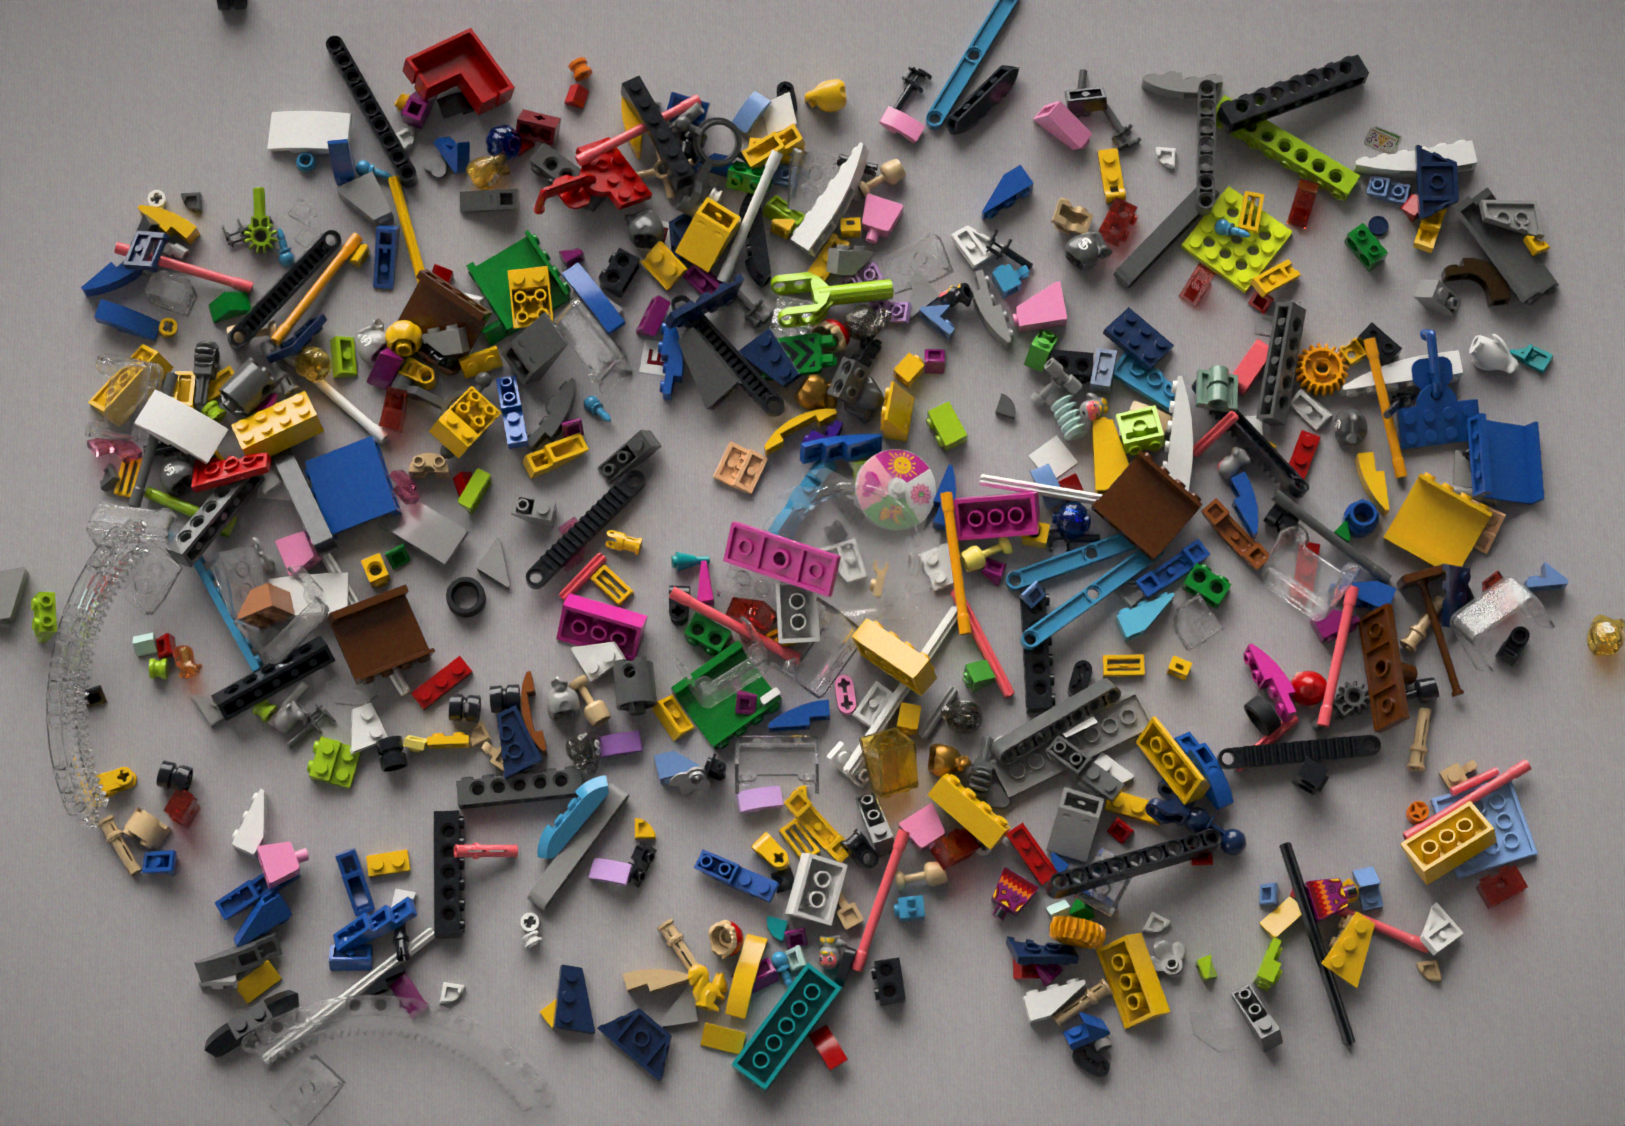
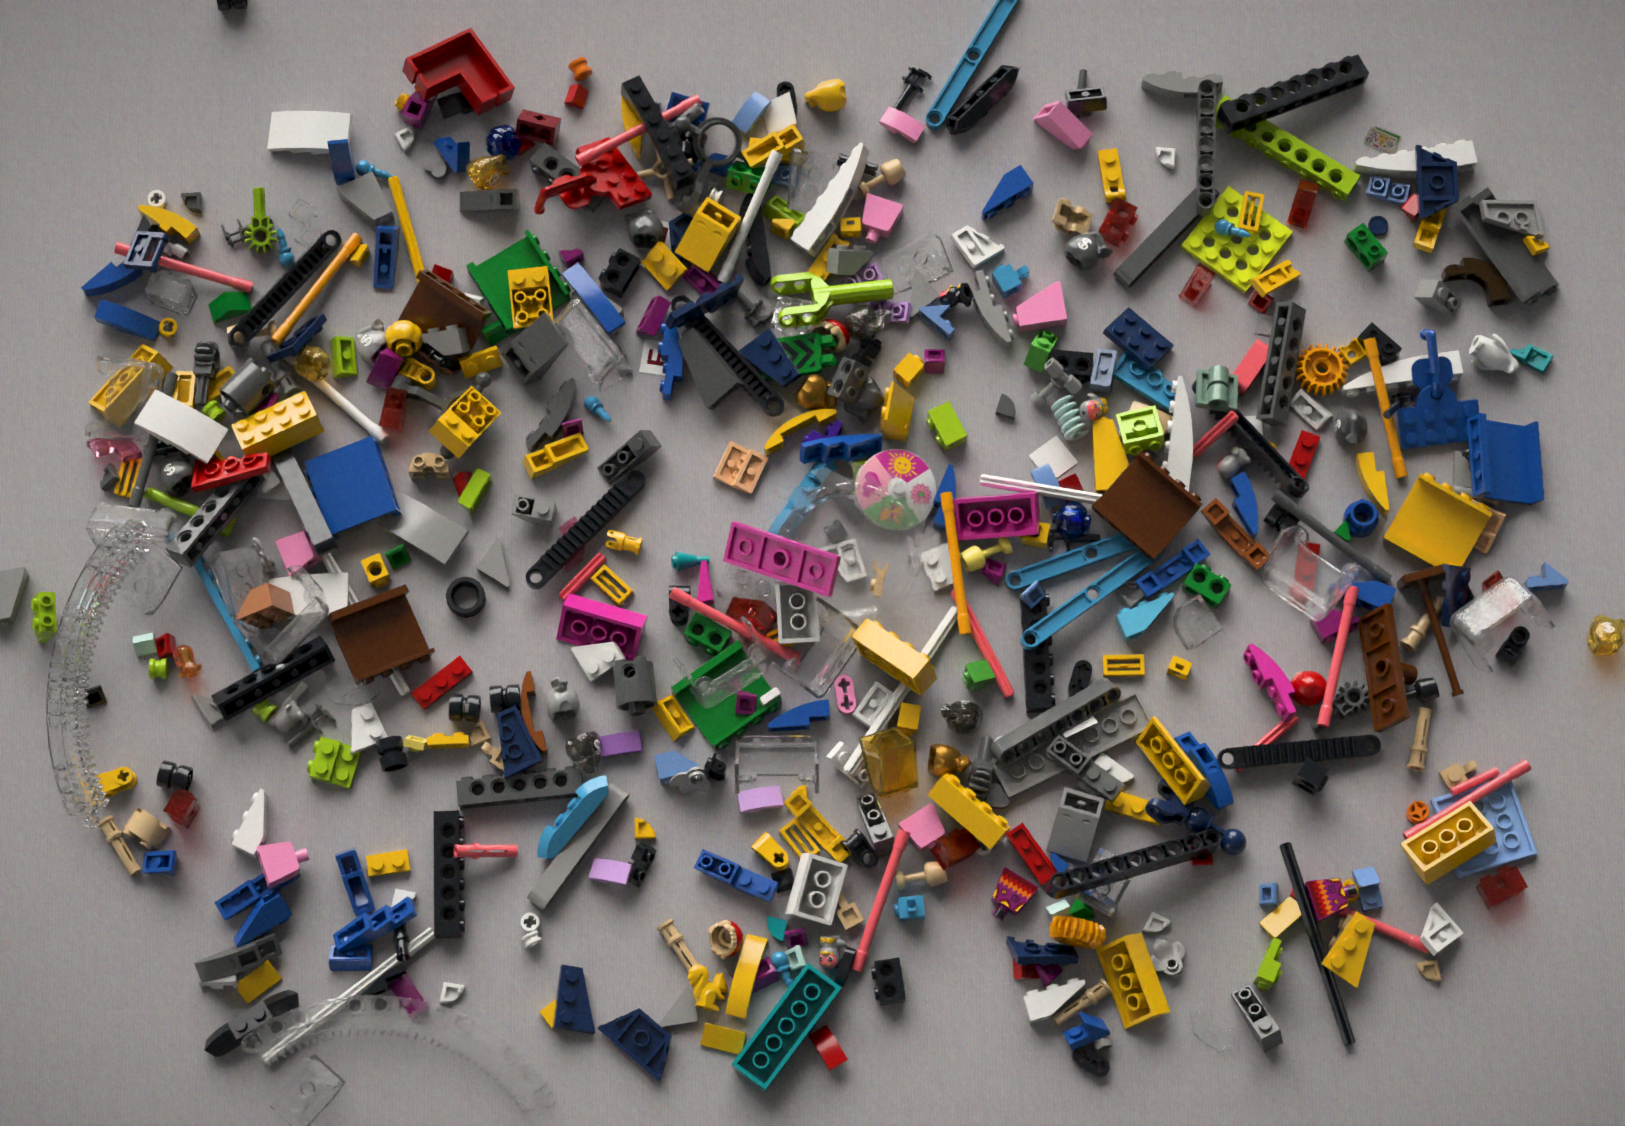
dark azure plate [296,152,316,172] -> none
black beam [326,36,418,188] -> none
clear pink tile [389,470,420,505] -> none
blue slope [496,375,529,449] -> none
tan piece [568,675,611,728] -> none
tan slope [622,969,689,994] -> none
light grey axle [918,686,958,741] -> none
black piece [985,229,1033,270] -> none
dark grey piece [1103,104,1141,150] -> none
red slope [1107,817,1134,845] -> none
lime slope [1195,954,1217,982] -> none
black tyre [1244,695,1282,736] -> none

